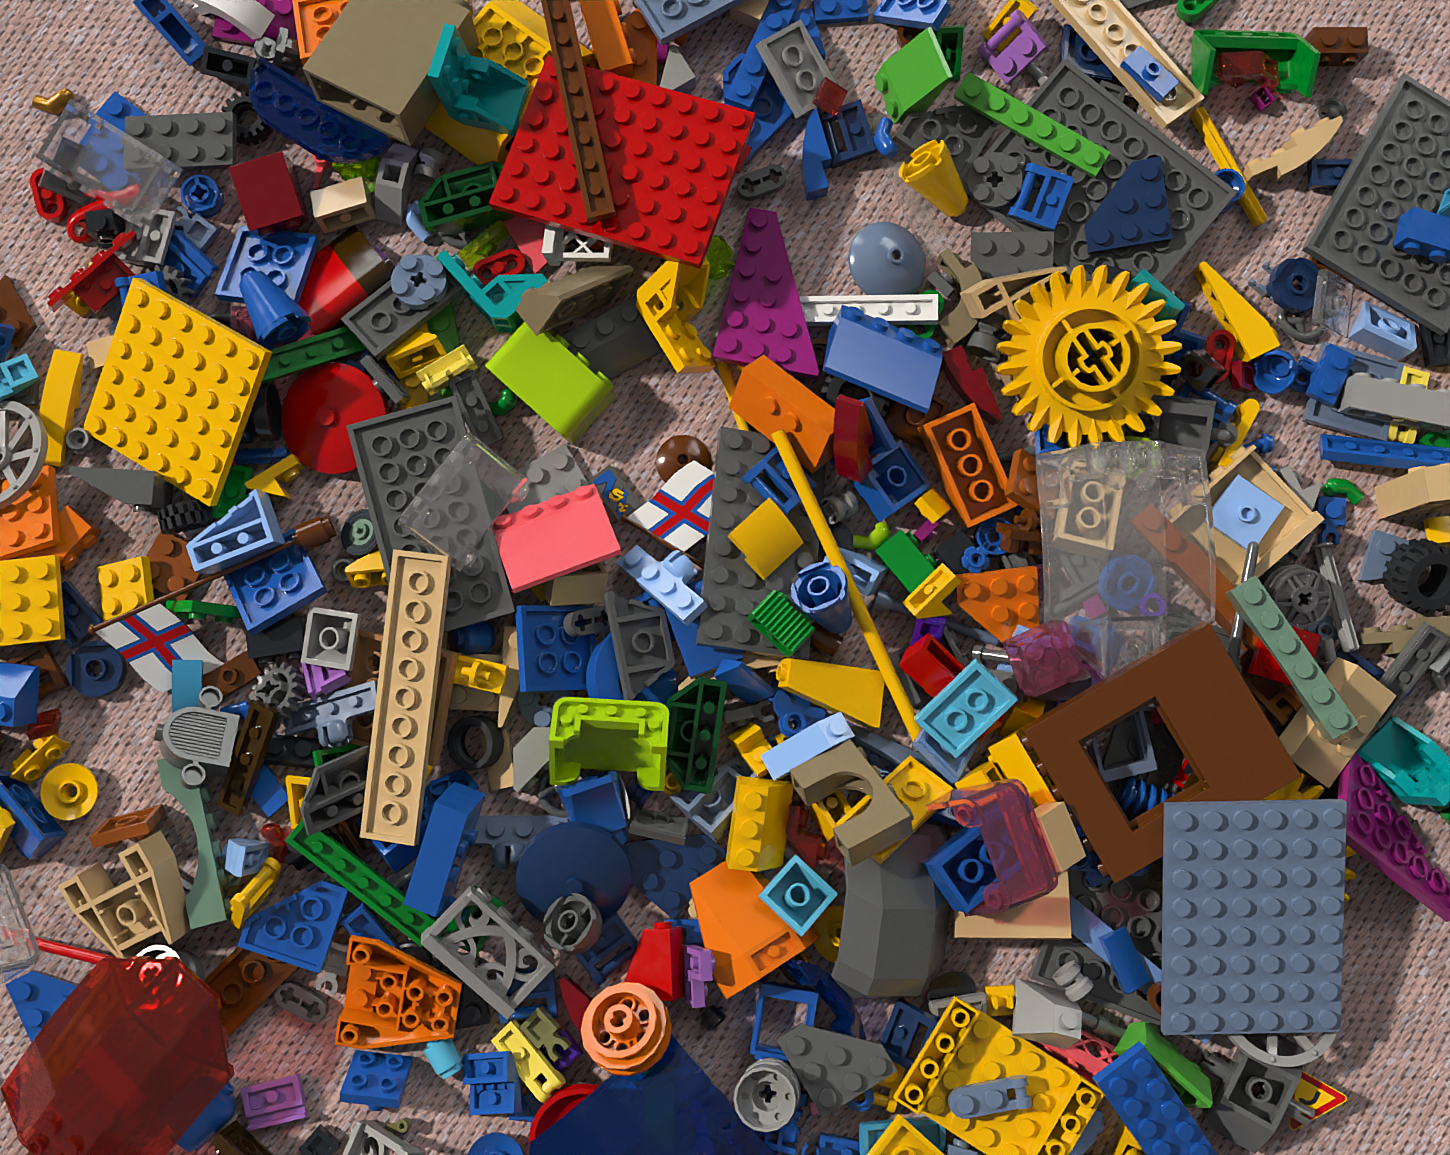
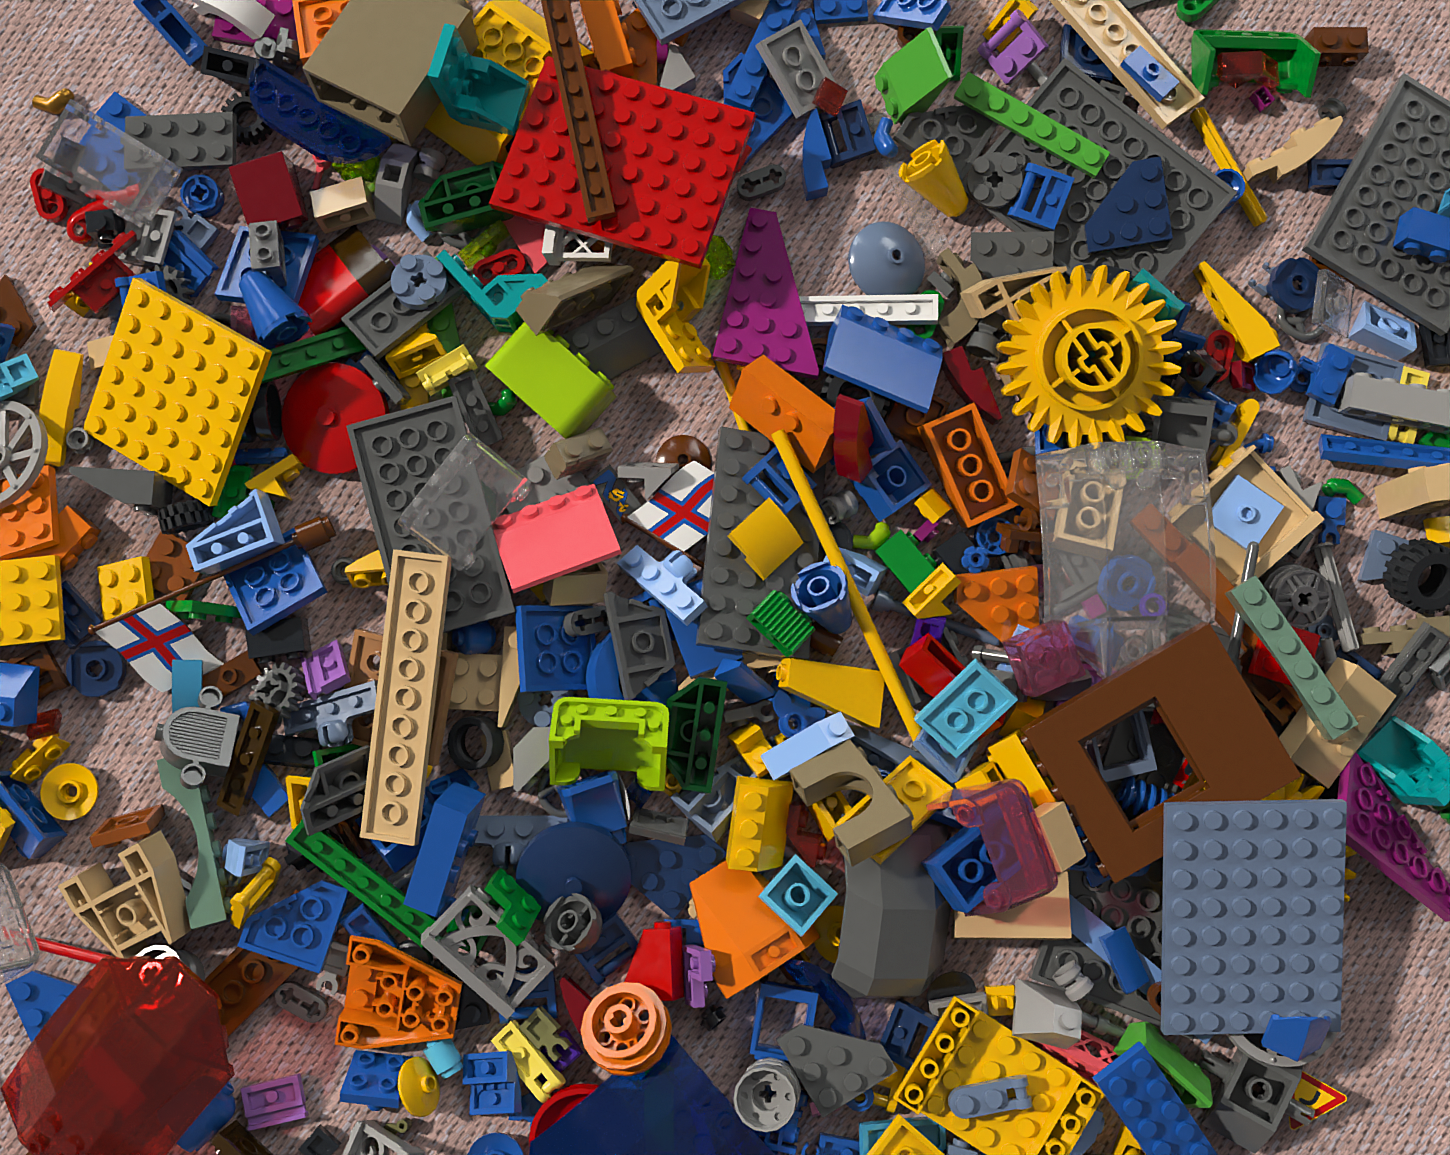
clear red arm [261,823,289,864] -> none
light grey slope [301,606,361,671] -> none
black wheel [341,509,379,559] -> none
yellow hips [453,655,509,694] -> none
none -> flat silver bracket [248,220,287,287]
none -> yellow dish [398,1057,440,1117]
none -> green plate [484,868,541,947]
none -> dark tan brick [544,427,613,479]
none -> light grey slope [618,462,679,500]
none -> blue slope [1261,1014,1332,1062]

